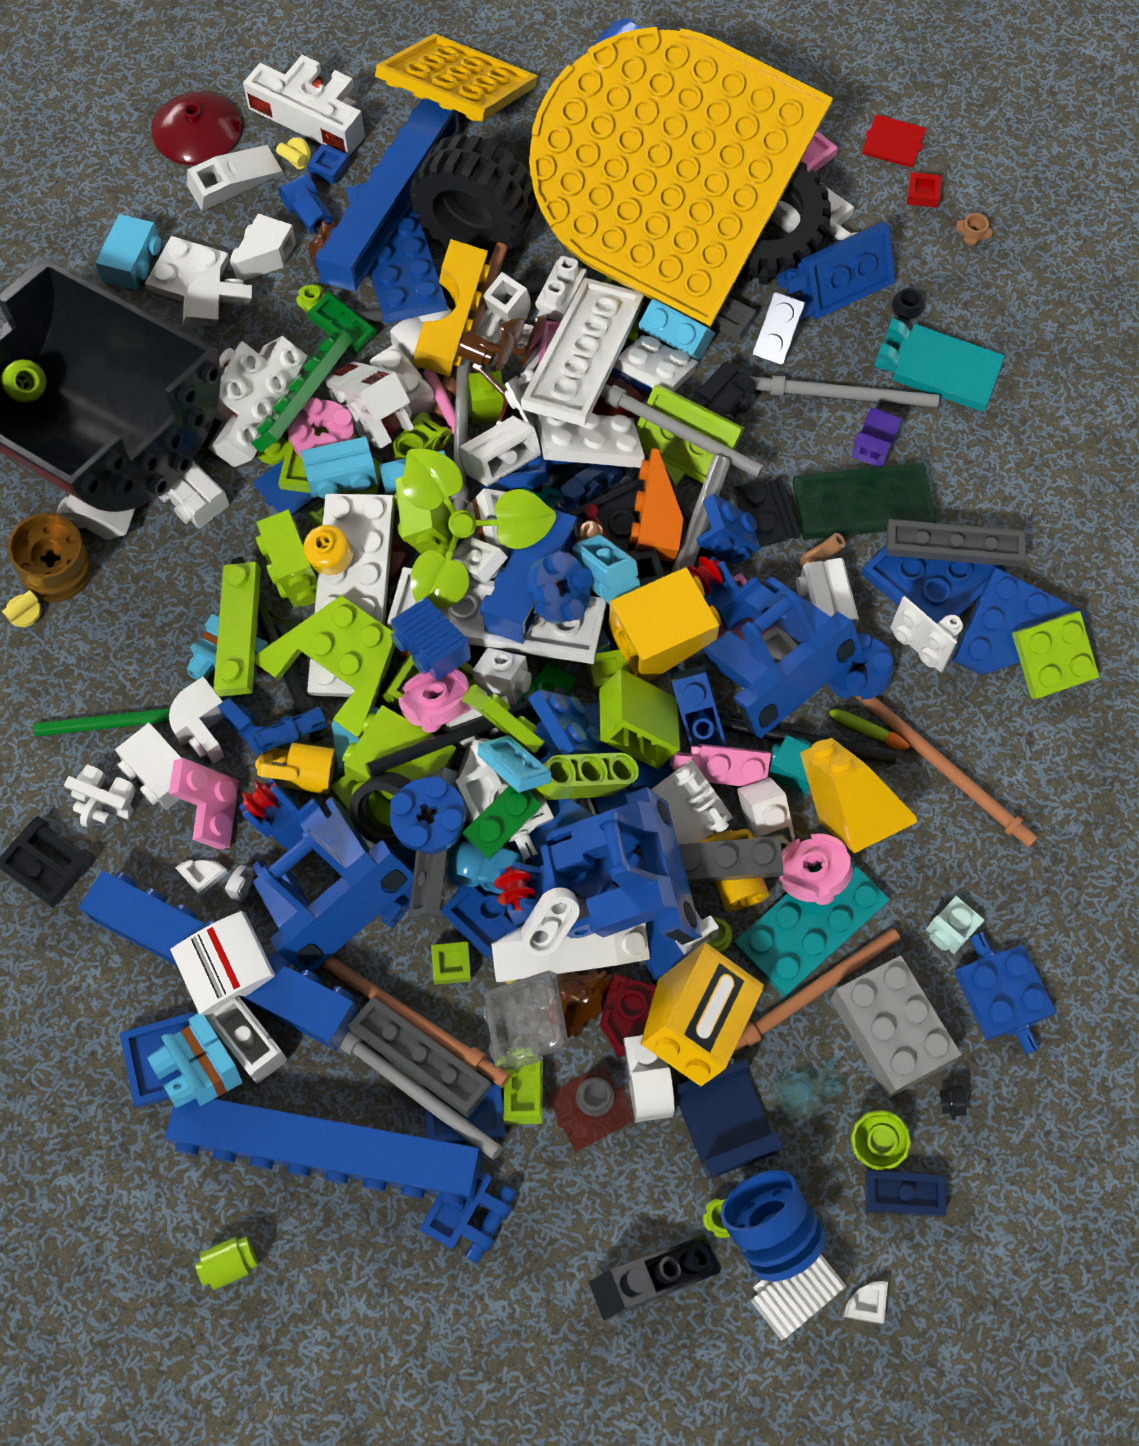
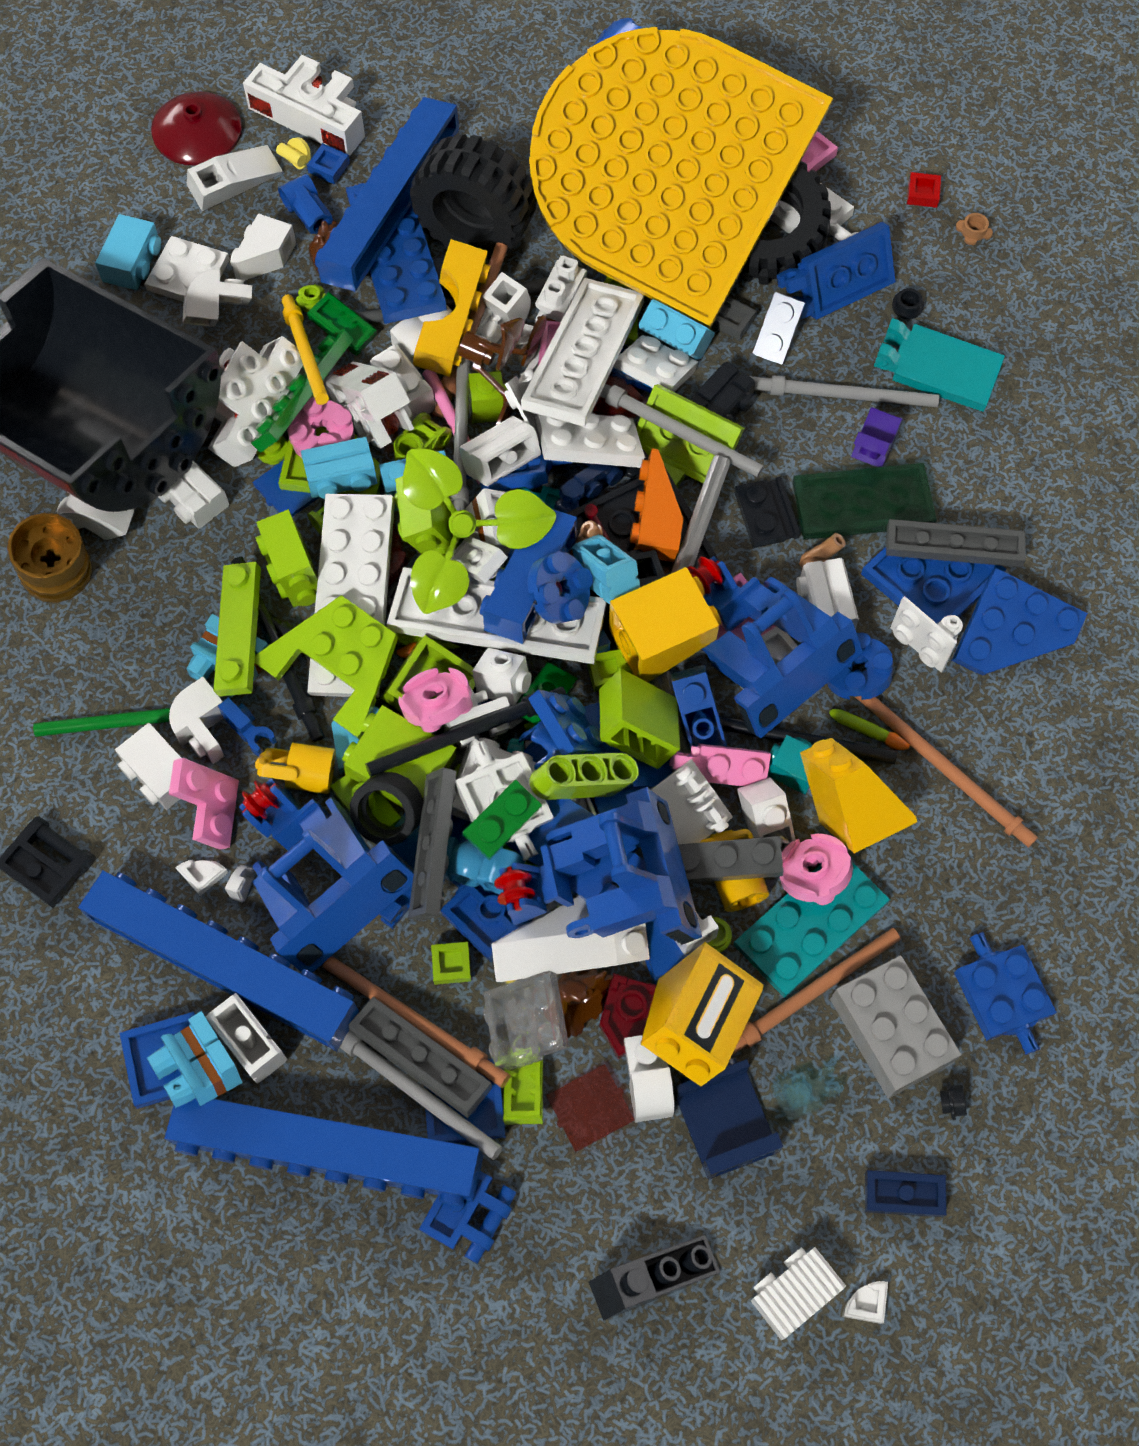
lime head [0,359,47,404] -> none
light yellow plate [2,590,41,627] -> none
white hips [64,764,136,828] -> none
white slope [170,911,275,1016] -> none
lime brick [195,1236,258,1290] -> none
blue pin [252,707,327,754] -> none
yellow head [303,525,353,576] -> none
yellow plate [375,33,538,121] -> none
blue plate [390,776,467,854] -> none
blue brick [391,597,471,681] -> none
lime plate [462,684,544,753] -> none
medium azure plate [477,735,551,793] -> none
white plate [520,888,580,957] -> none
flat silver plate [576,1077,614,1117] -> none
blue bracket [696,494,761,564] -> none
lime plate [703,1199,730,1238] -> none
blue wheel [720,1170,827,1282] -> none
lime hair [851,1110,911,1171] -> none
red piece [862,114,926,168] -> none
light aqua bracket [926,896,984,954] -> none
lime plate [1012,611,1099,699] -> none
none -> yellow bar [282,294,329,405]

